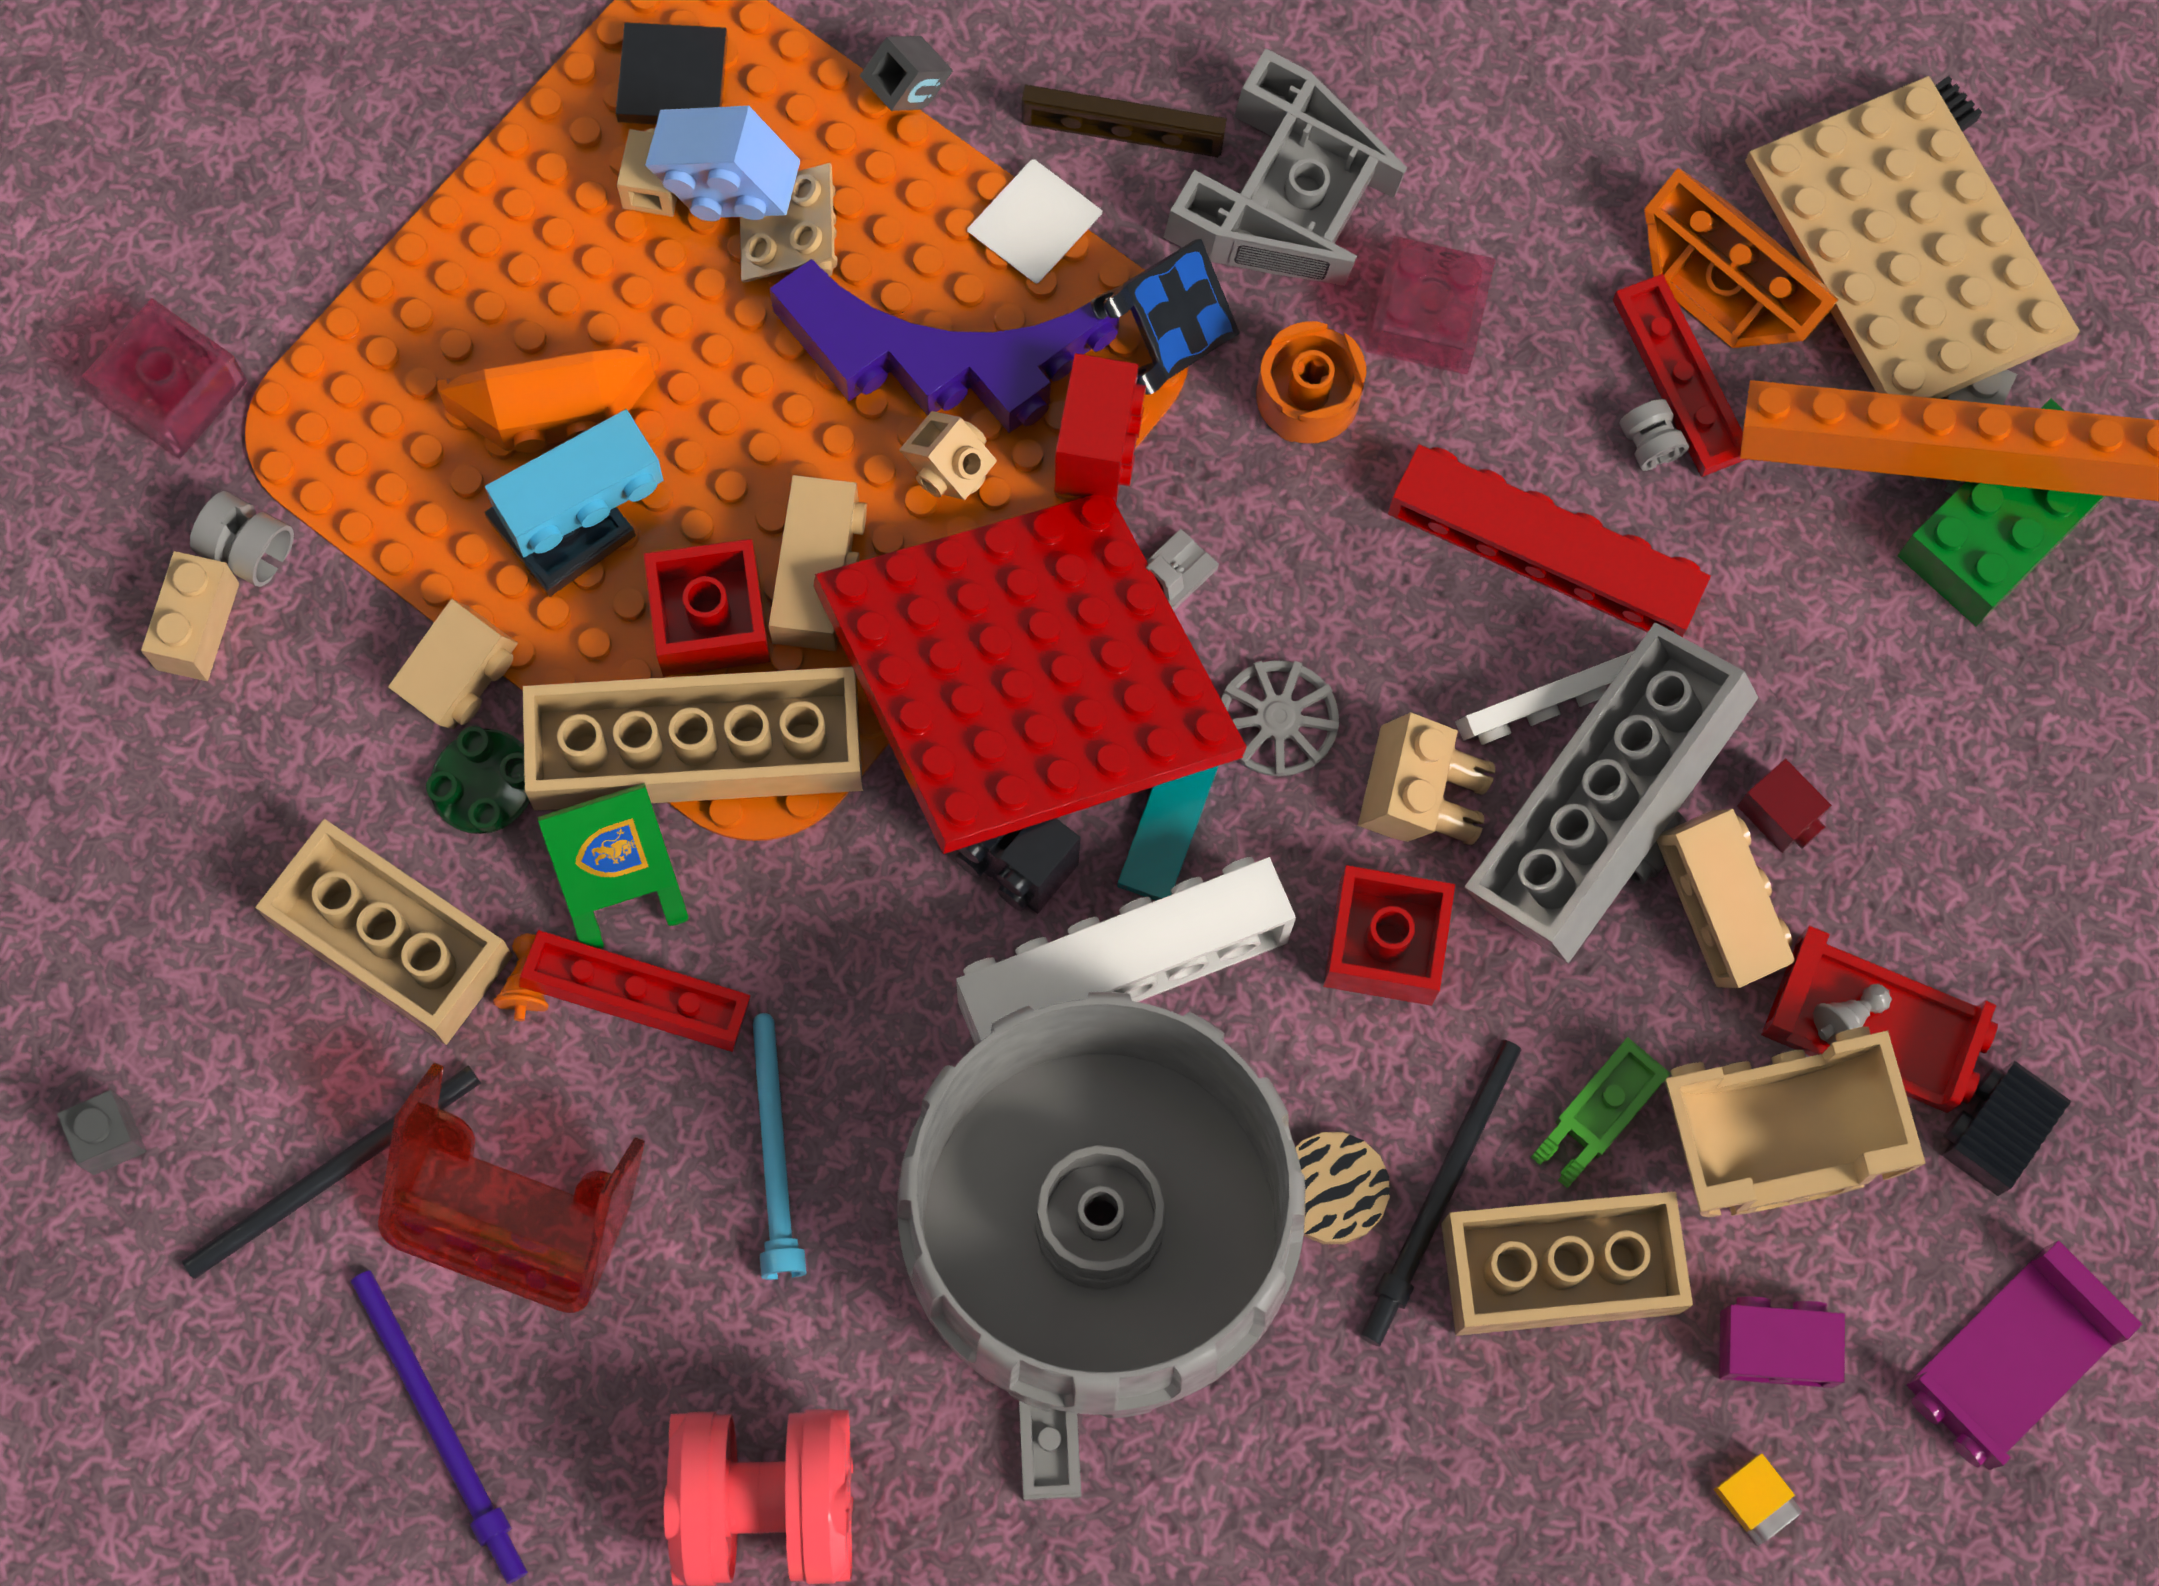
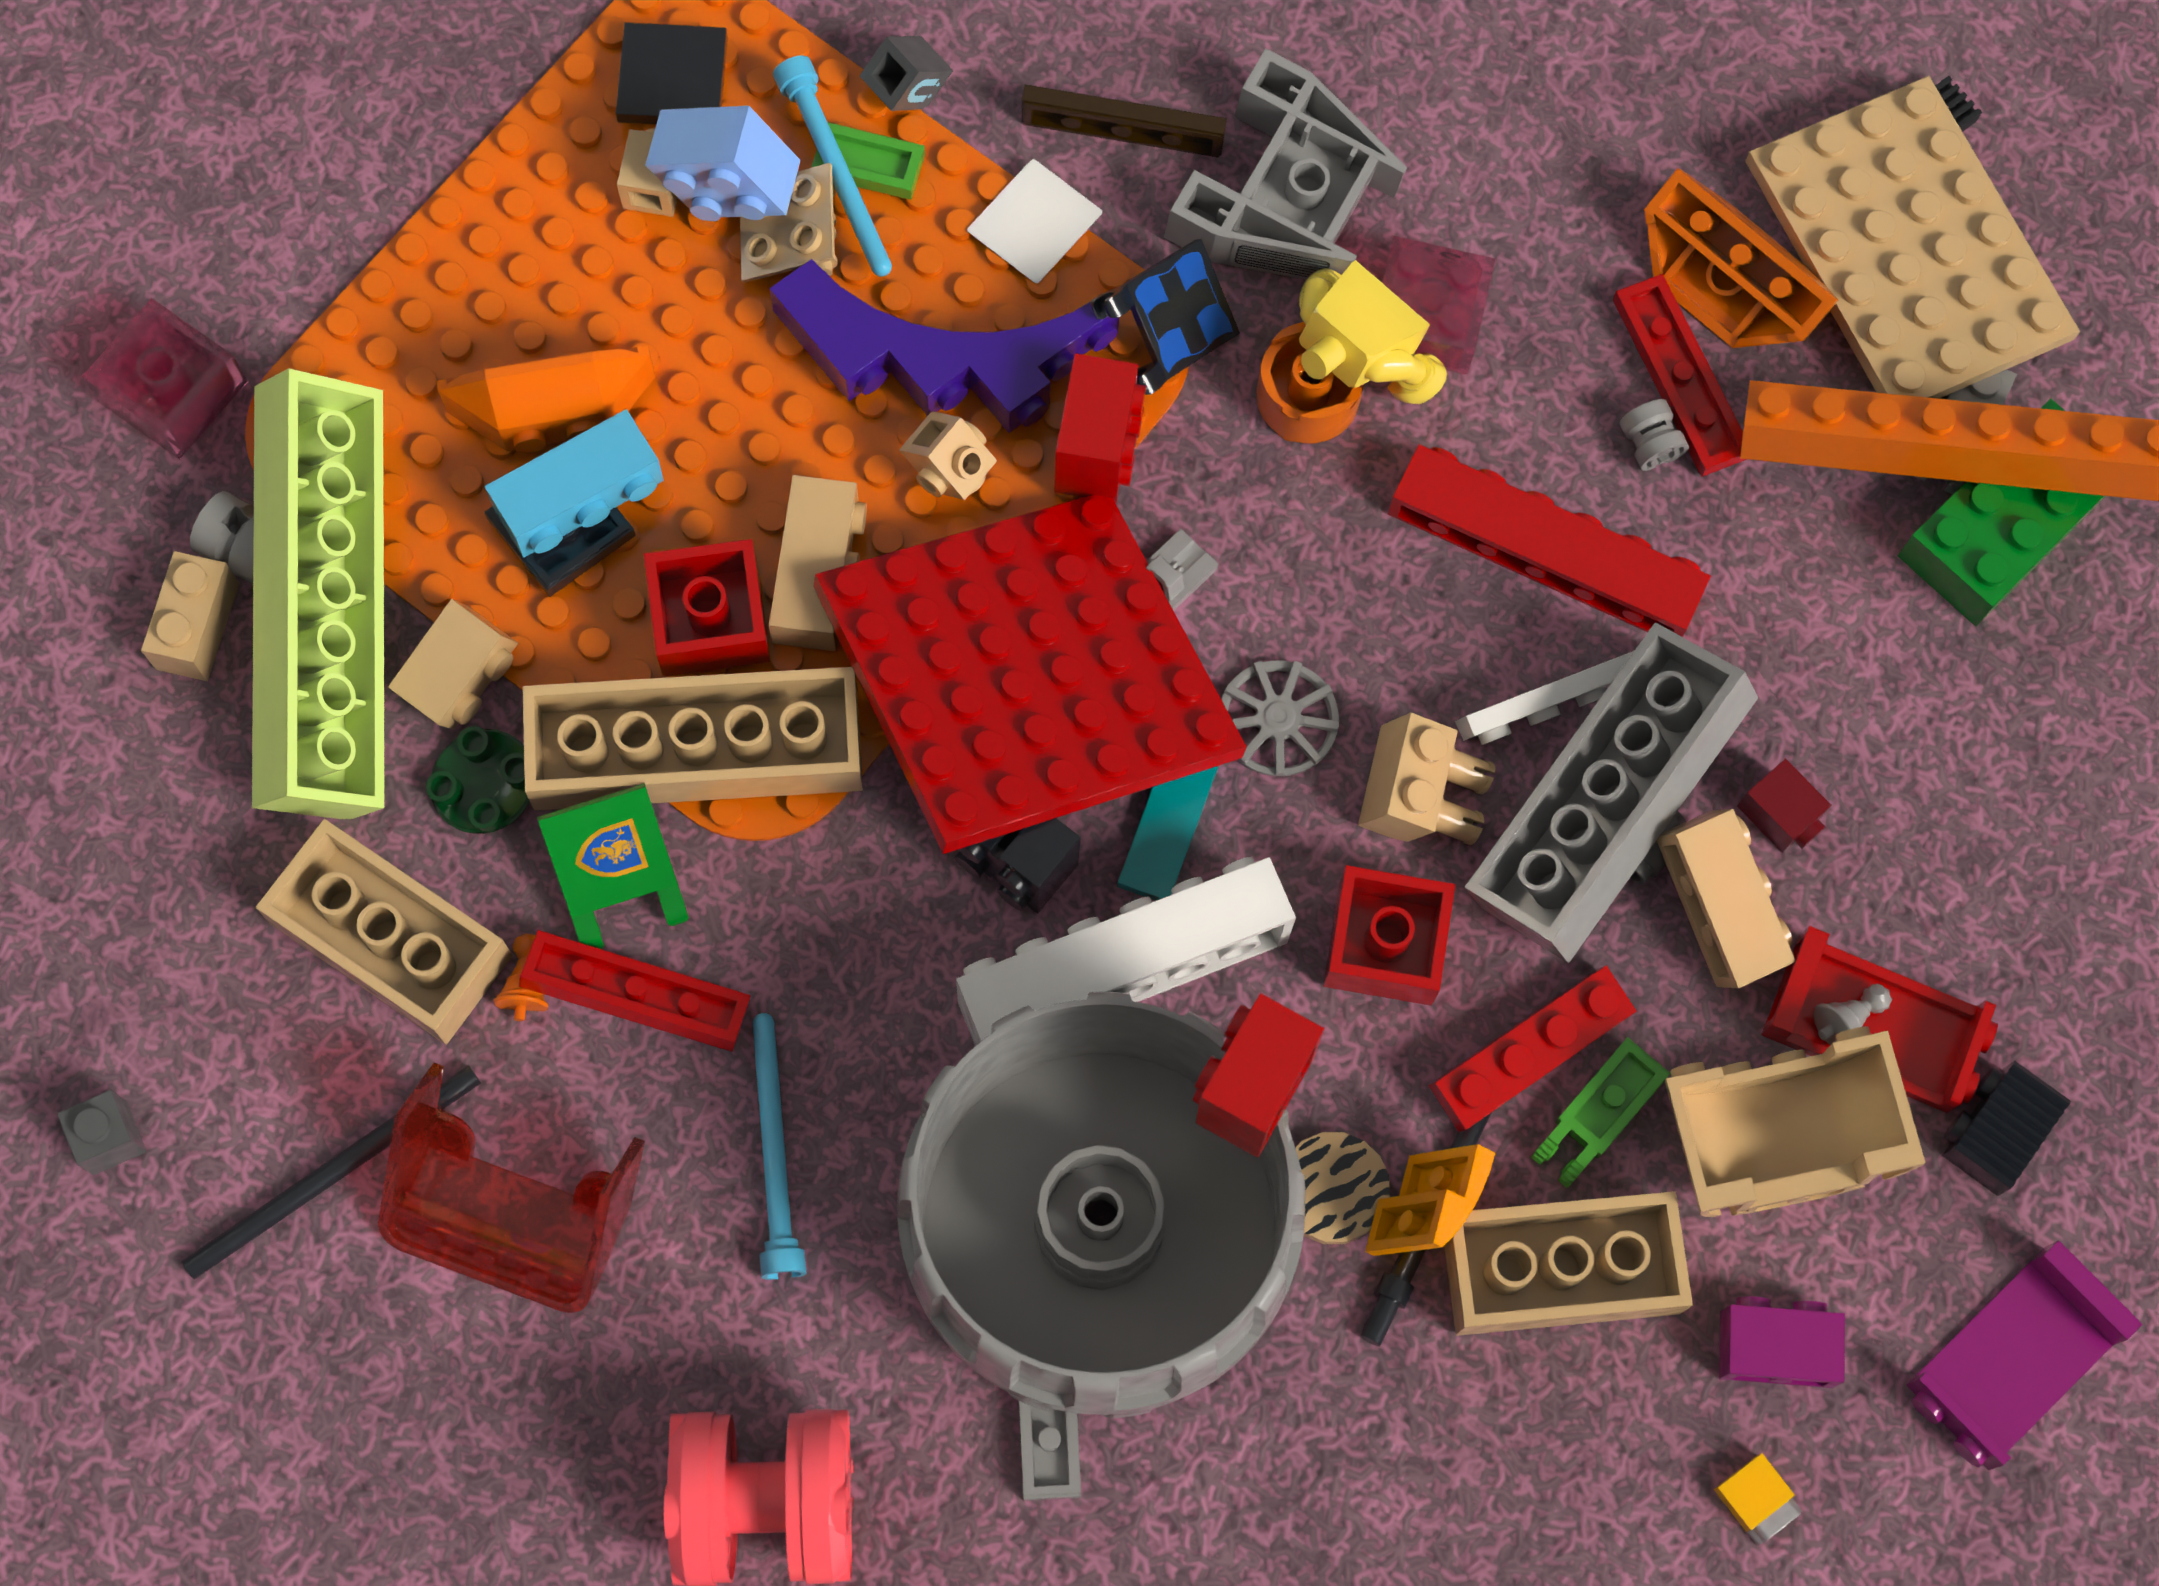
dark purple bar [351,1270,528,1584] -> none
none -> yellowish green brick [252,368,384,819]
none -> medium azure piece [773,56,892,277]
none -> bright green tile [811,122,925,200]
none -> red brick [1192,993,1325,1158]
none -> light yellow torso [1299,260,1447,404]
none -> light orange slope [1365,1144,1495,1256]
none -> red plate [1428,965,1637,1132]

